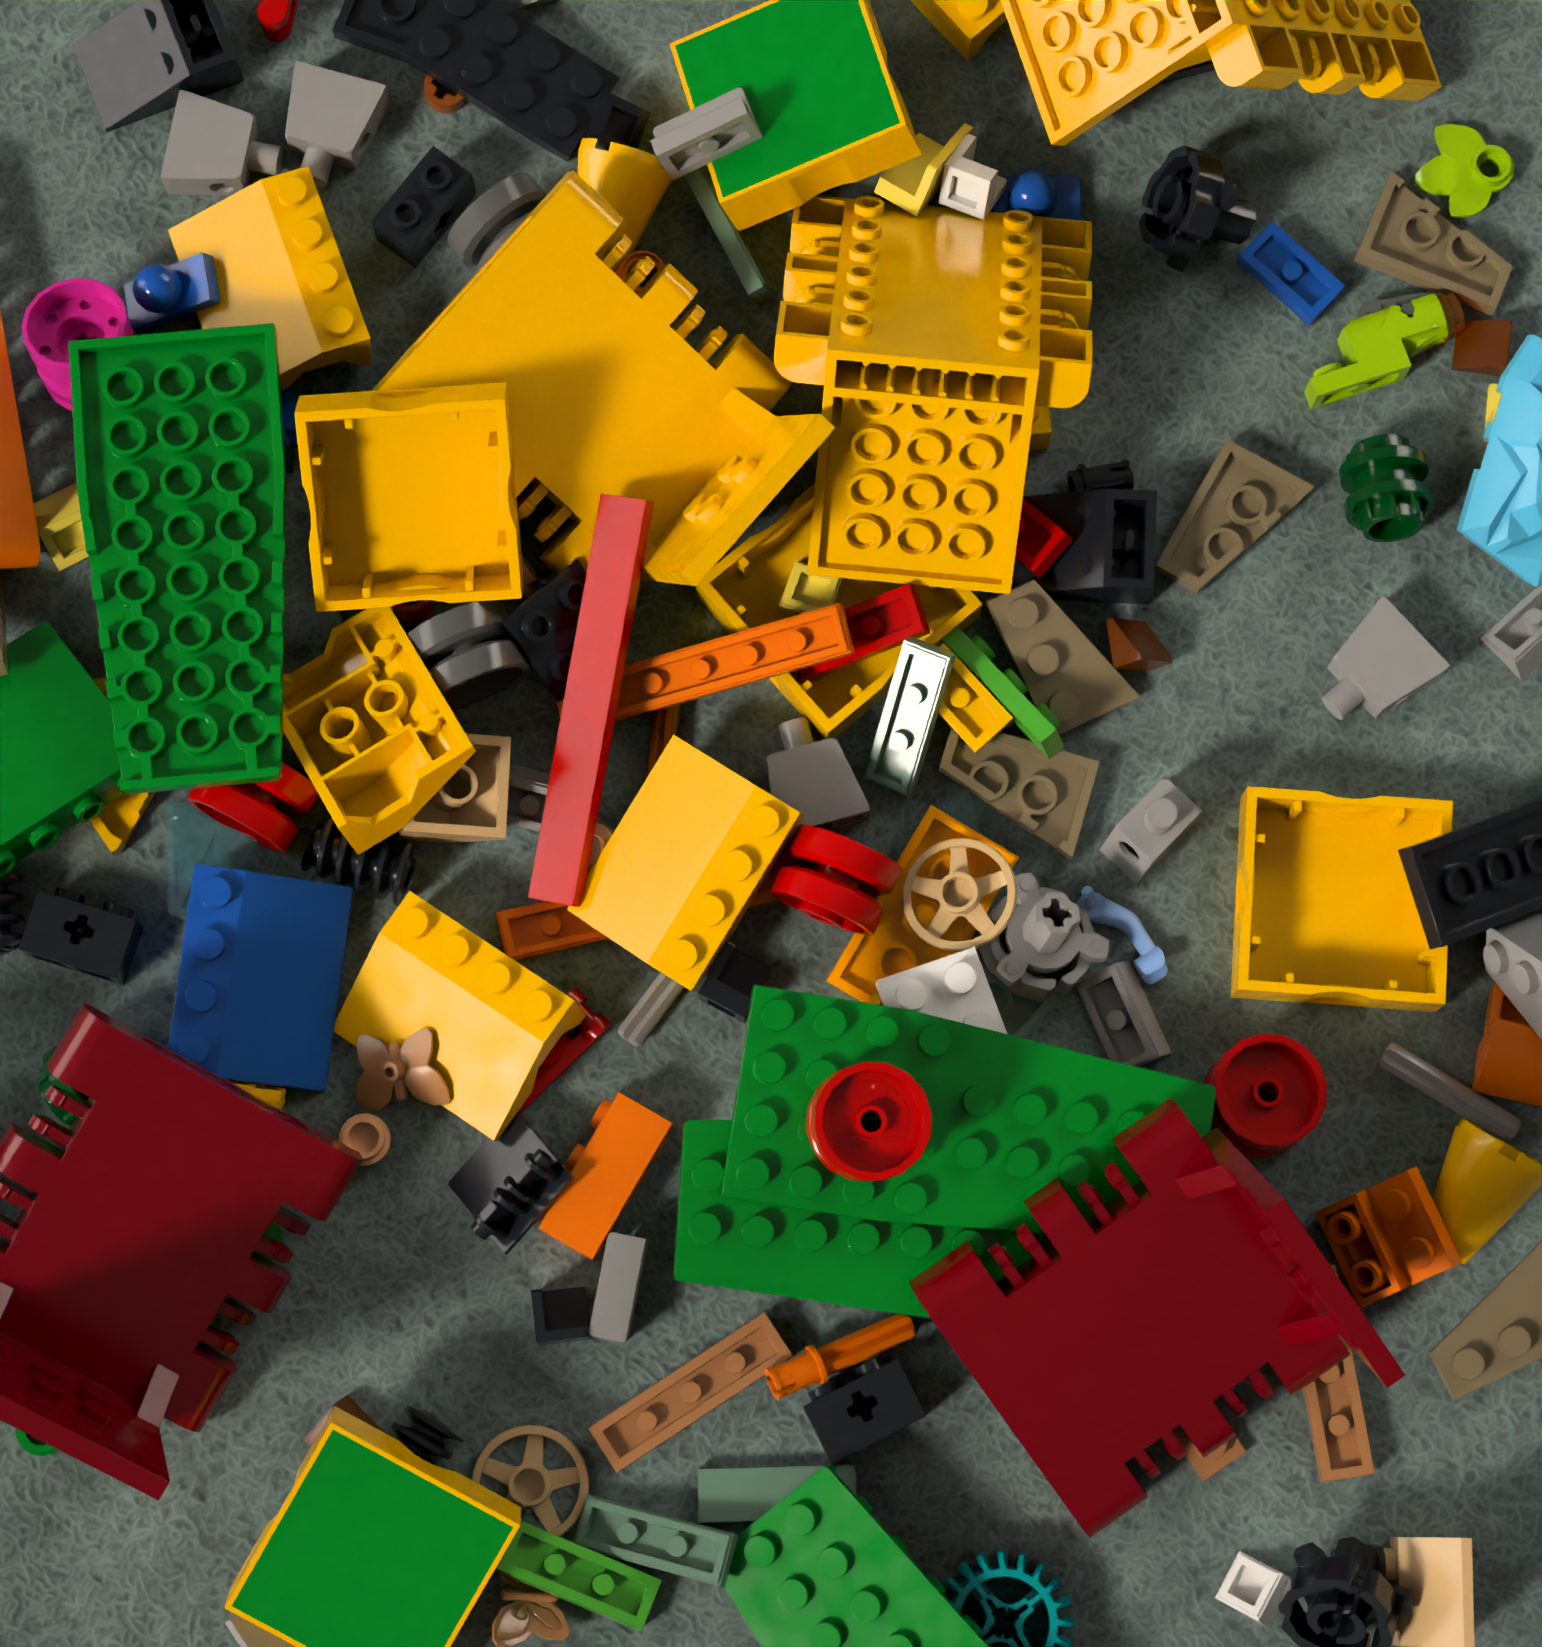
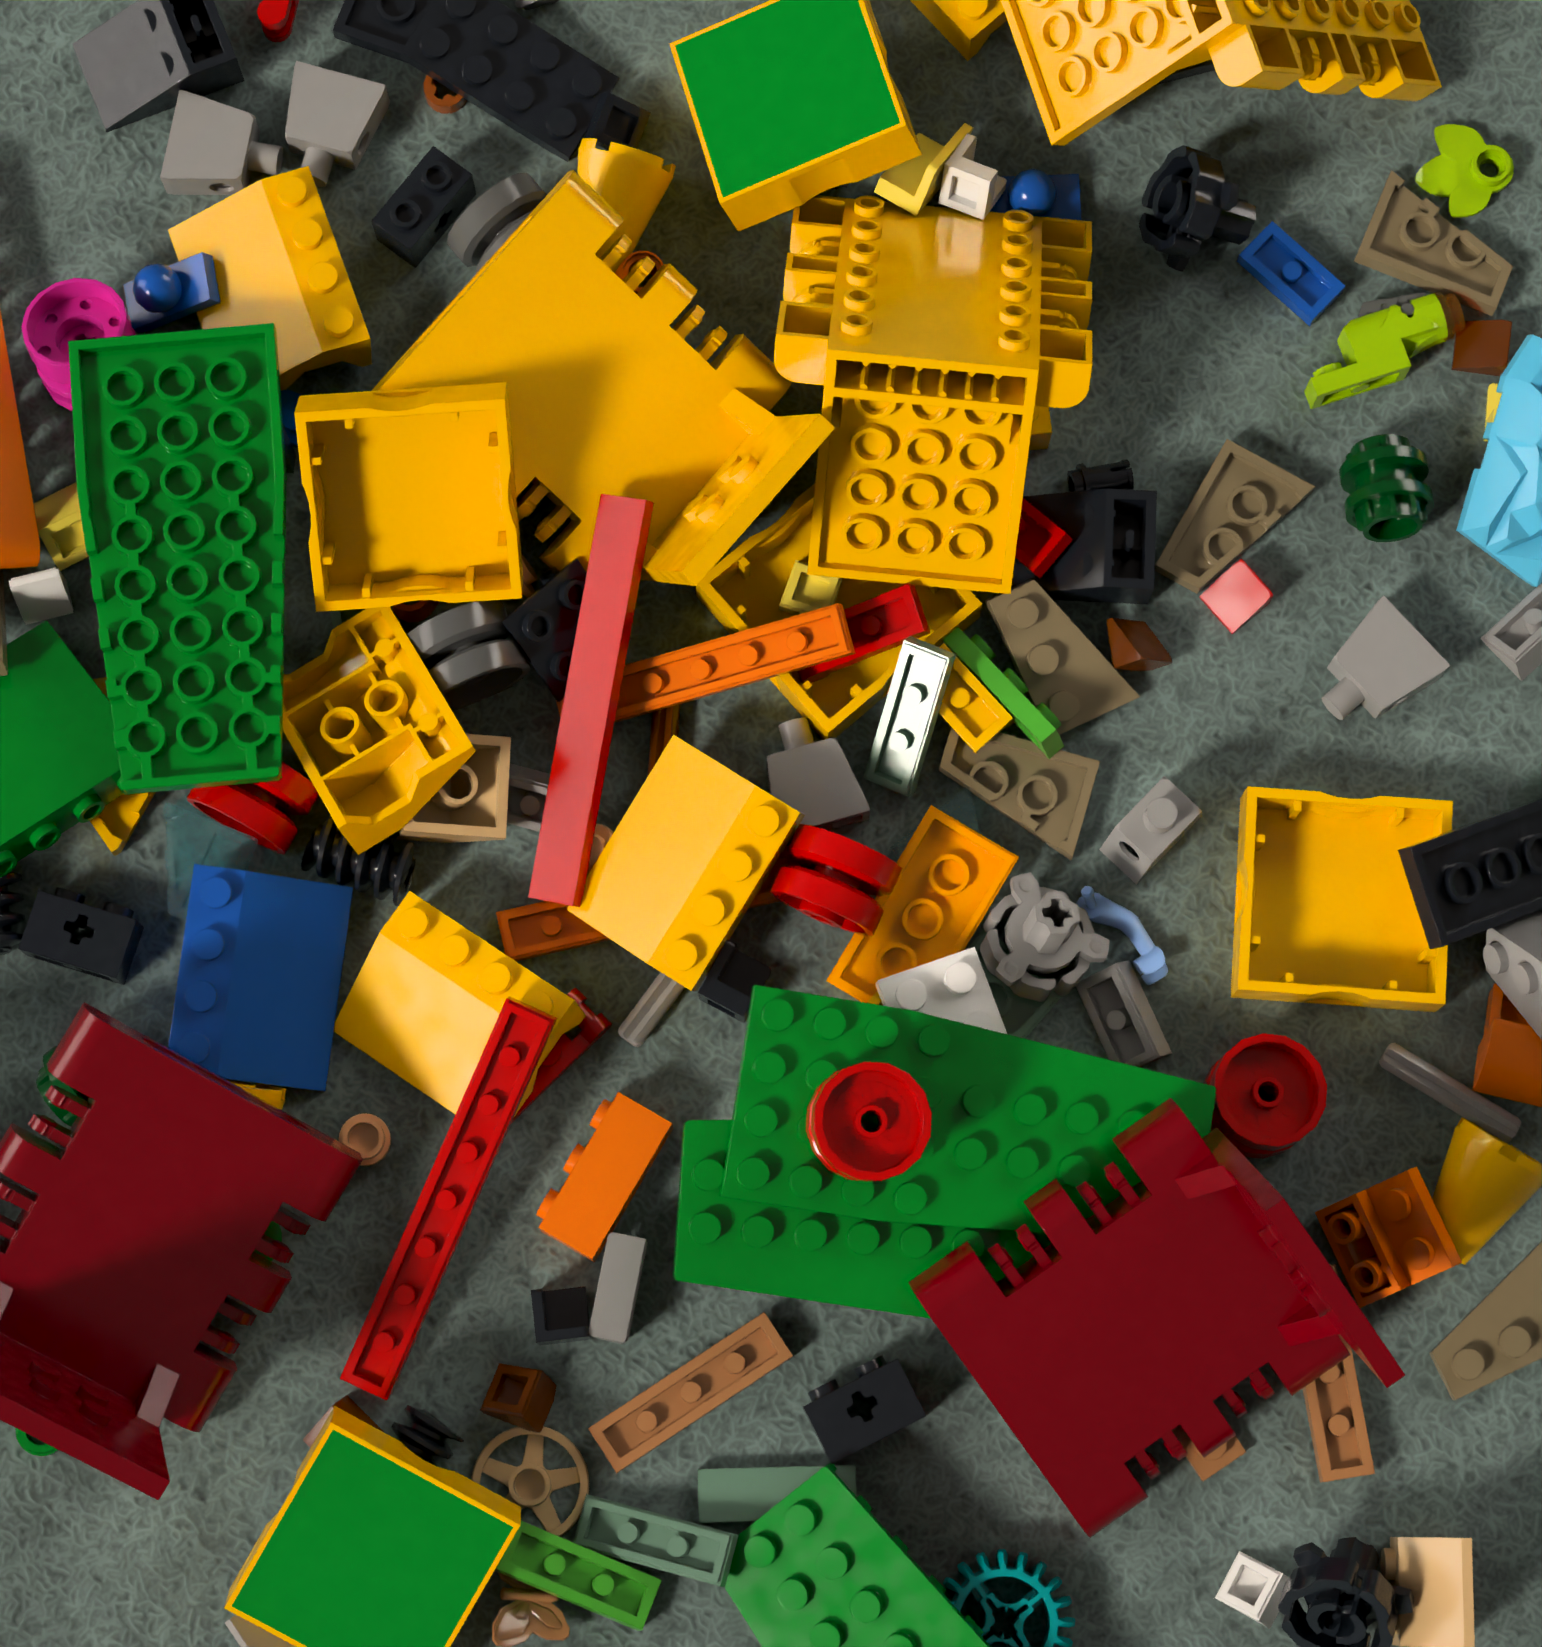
medium nougat piece [356,1028,452,1111] -> none
black hinge [448,1111,574,1255] -> none
light grey panel [650,87,763,181] -> none
sand green tile [684,166,776,303] -> none
orange axle [764,1314,916,1400] -> none
tan wheel [902,838,1017,952] -> none
none -> white slope [9,567,73,625]
none -> red tile [340,996,557,1401]
none -> reddish brown slope [480,1363,557,1433]
none -> slope [1199,559,1274,634]

